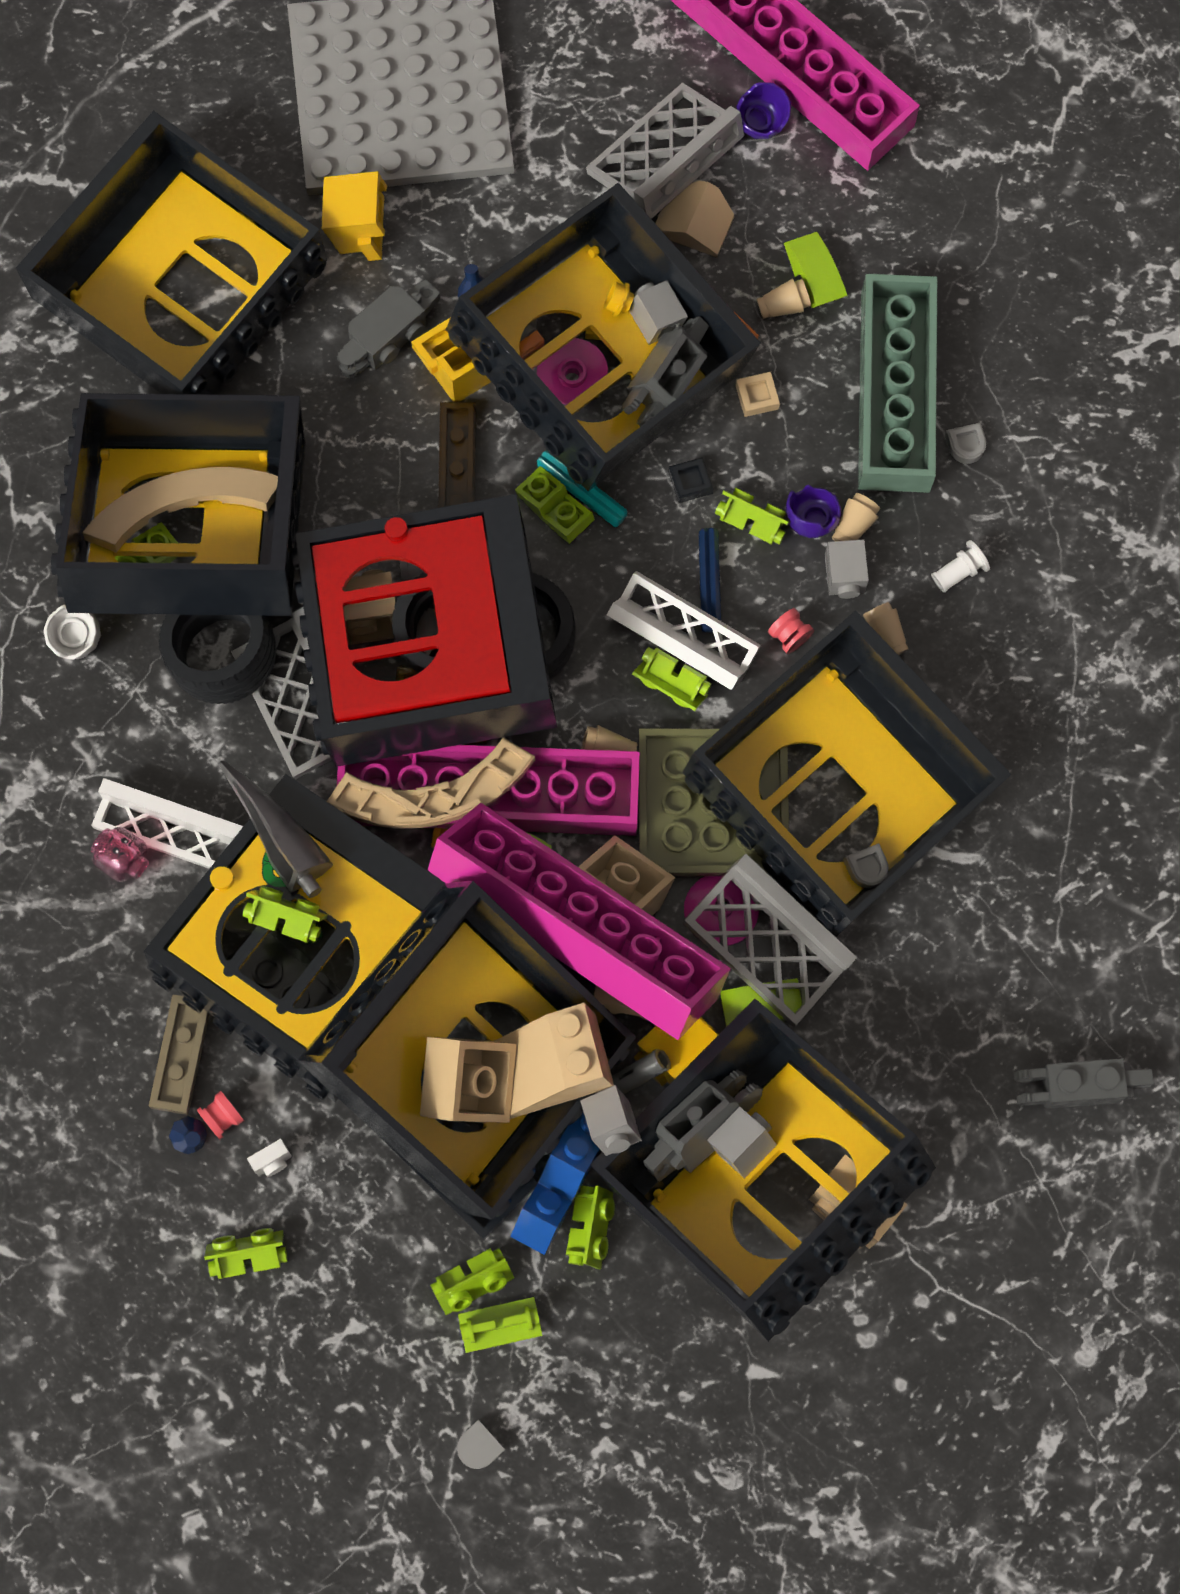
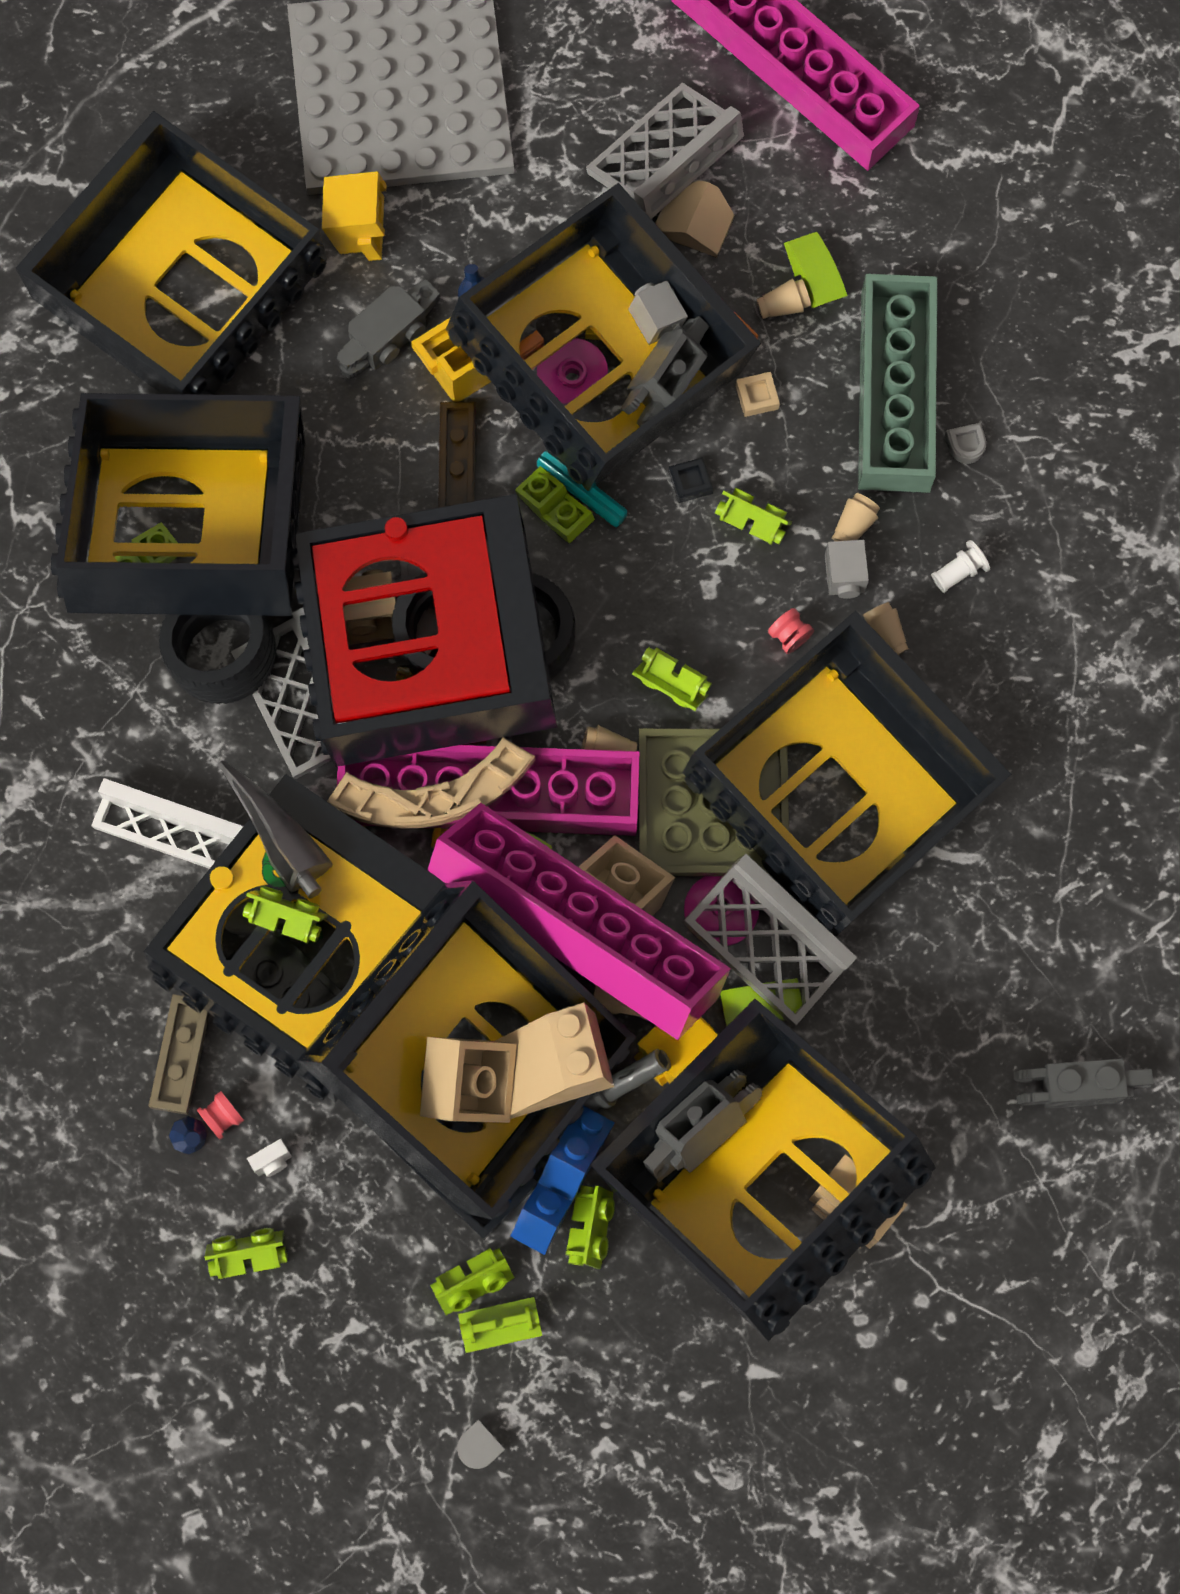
white hair [43,605,101,660] -> none
tan tile [83,467,278,553] -> none
clear pink head [91,827,149,882] -> none
light grey brick [580,1085,642,1156] -> none
yellow plate [604,282,634,316] -> none
white fence [607,571,761,690] -> none
dark blue axle [699,528,721,633] -> none
light grey brick [707,1106,777,1179] -> none
dark purple hair [736,82,791,139] -> none
dark purple hair [786,485,842,539] -> none
light grey tile [843,843,889,888] -> none

